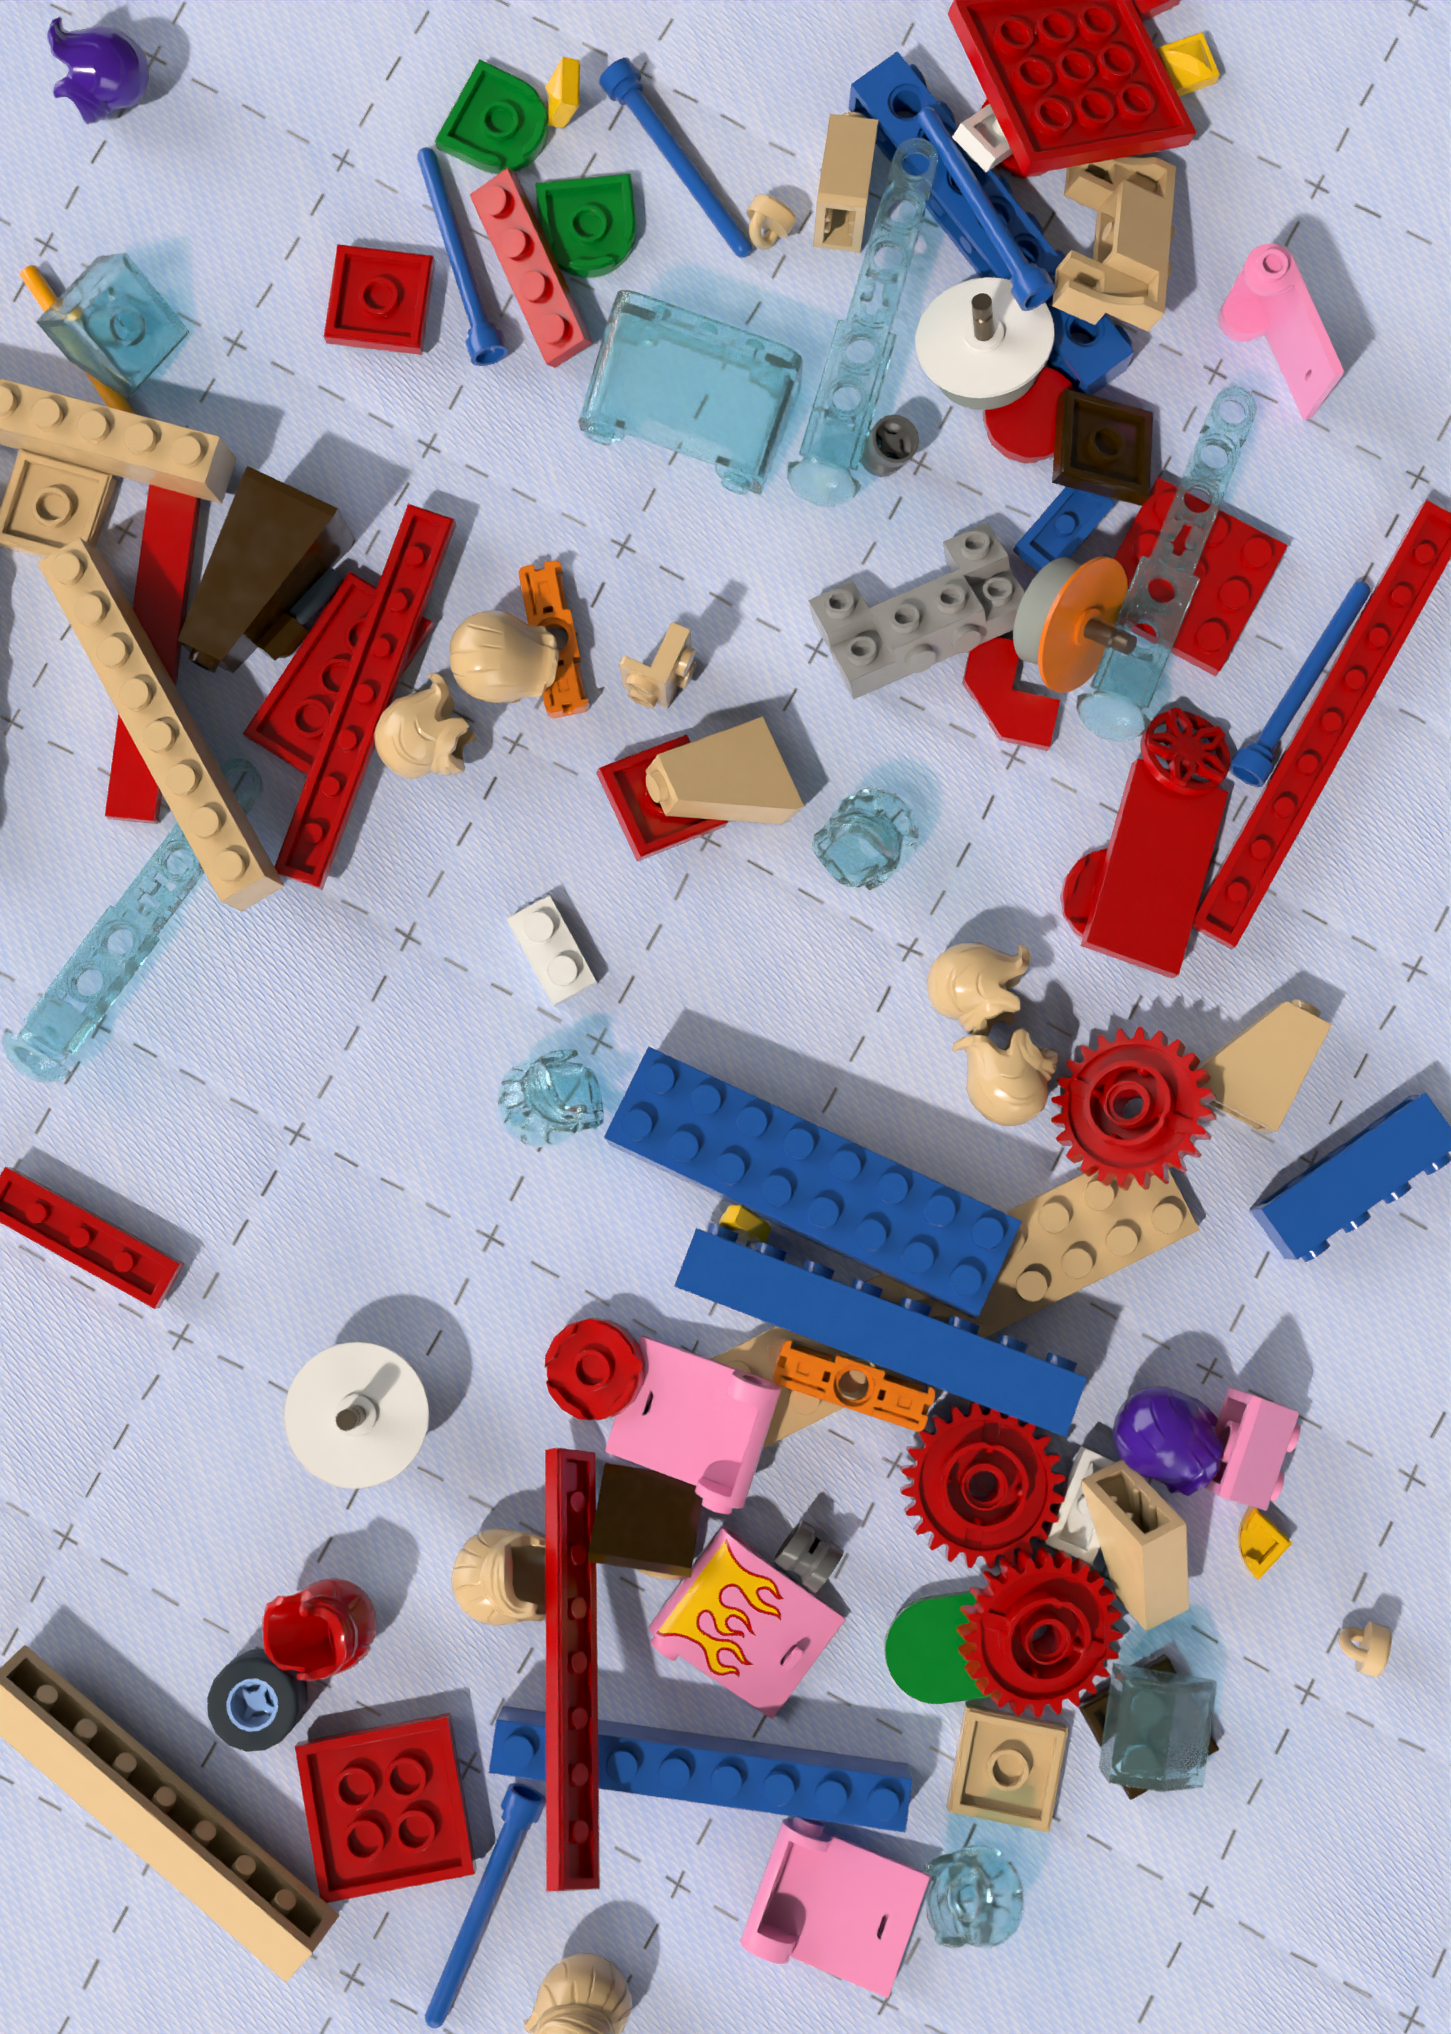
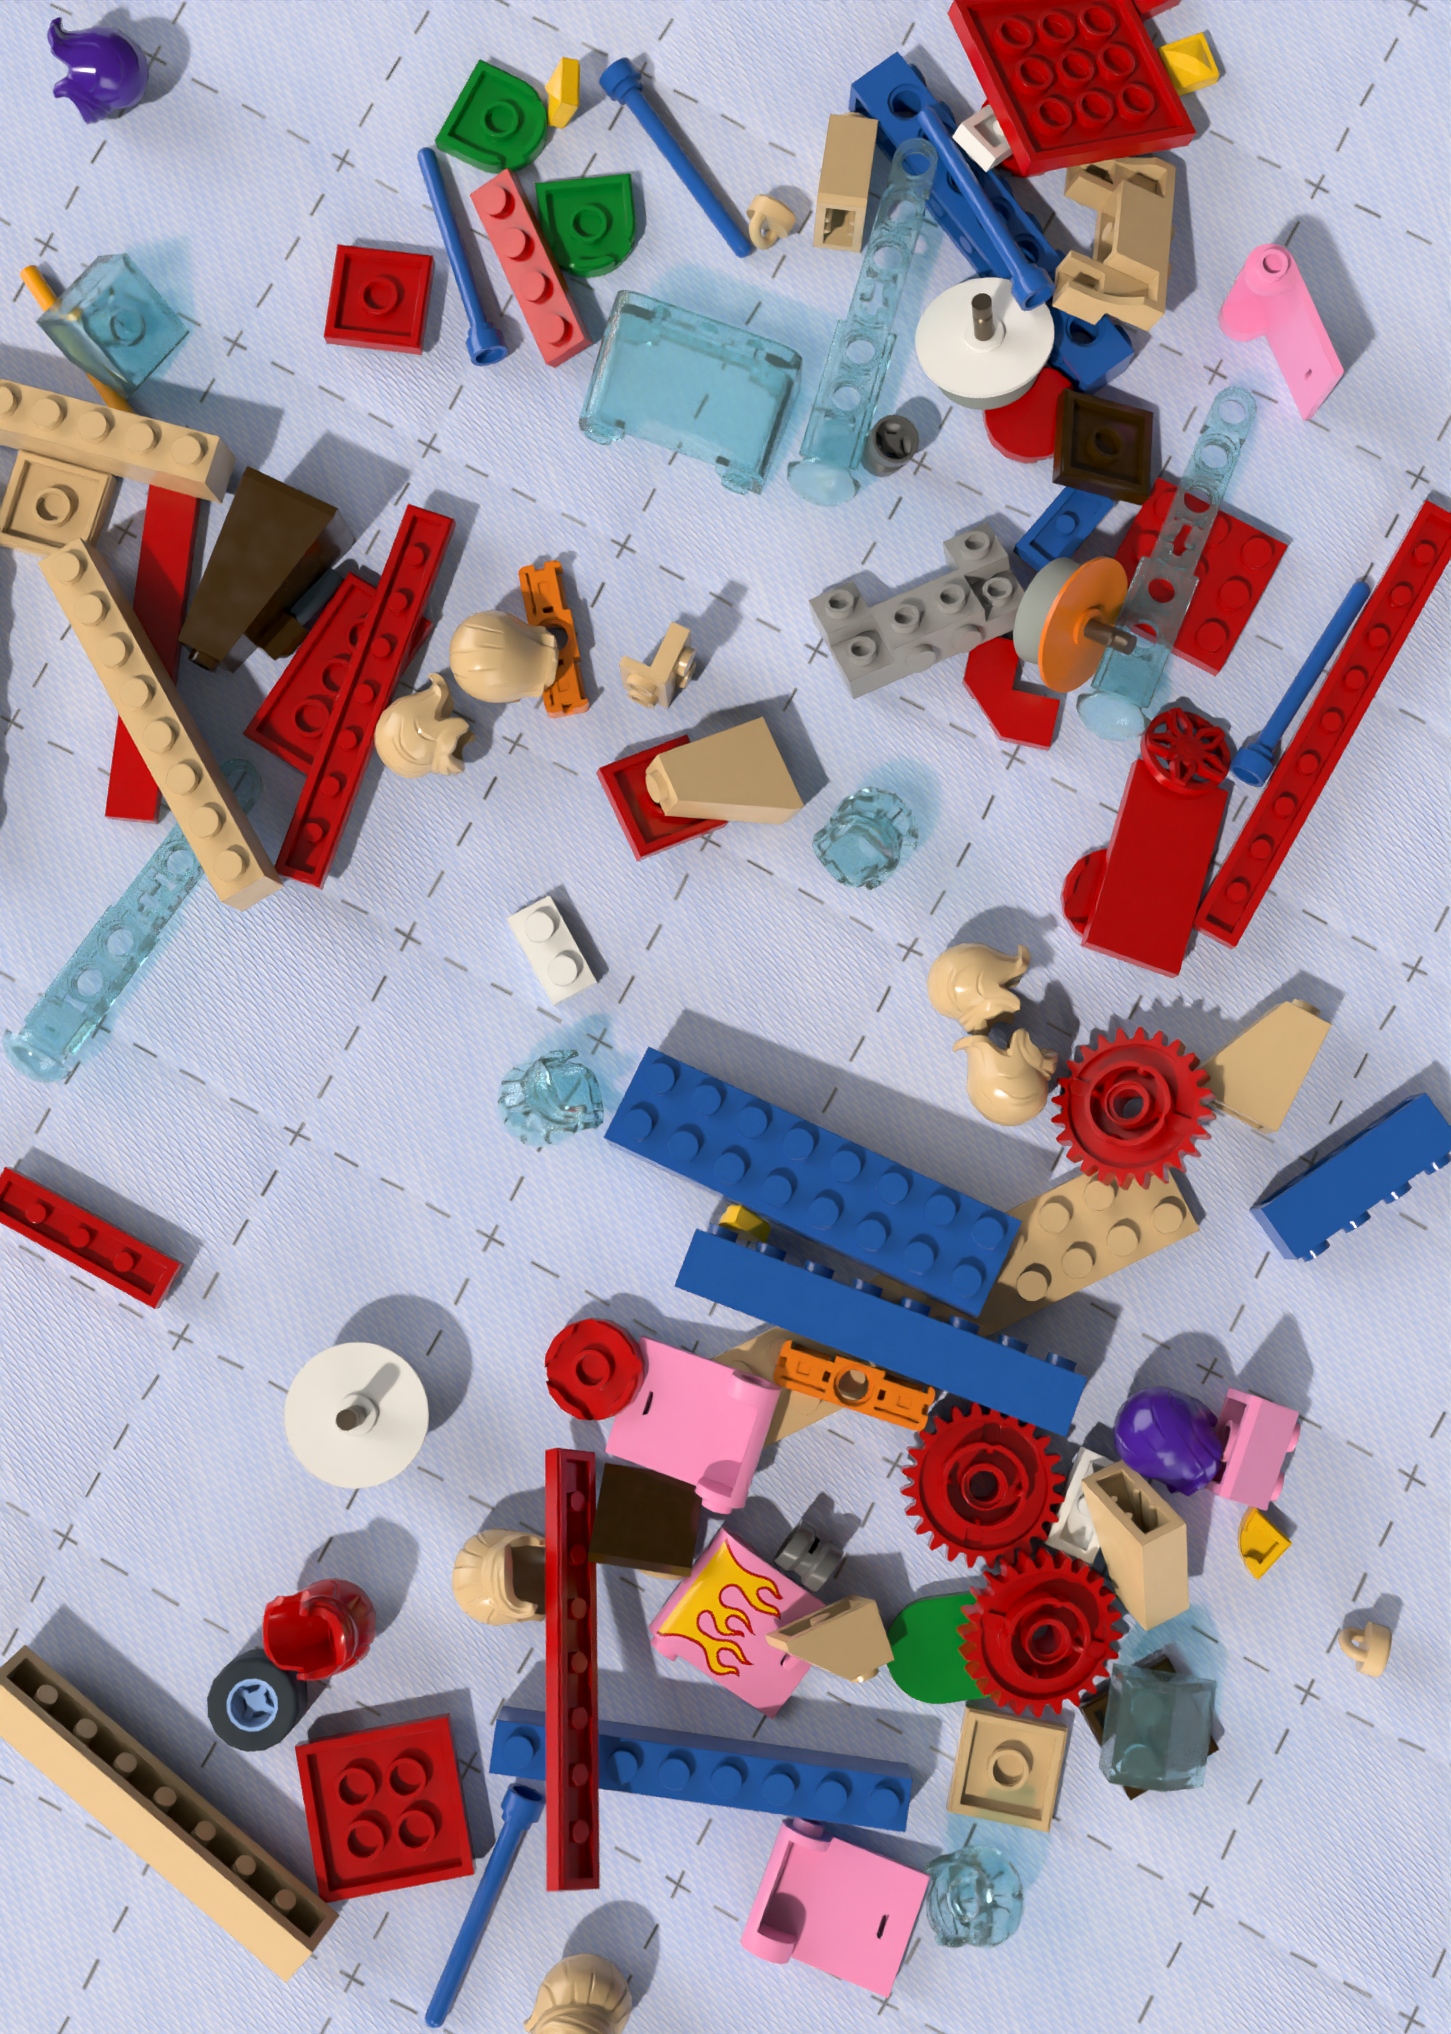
none -> tan slope [765,1594,894,1683]

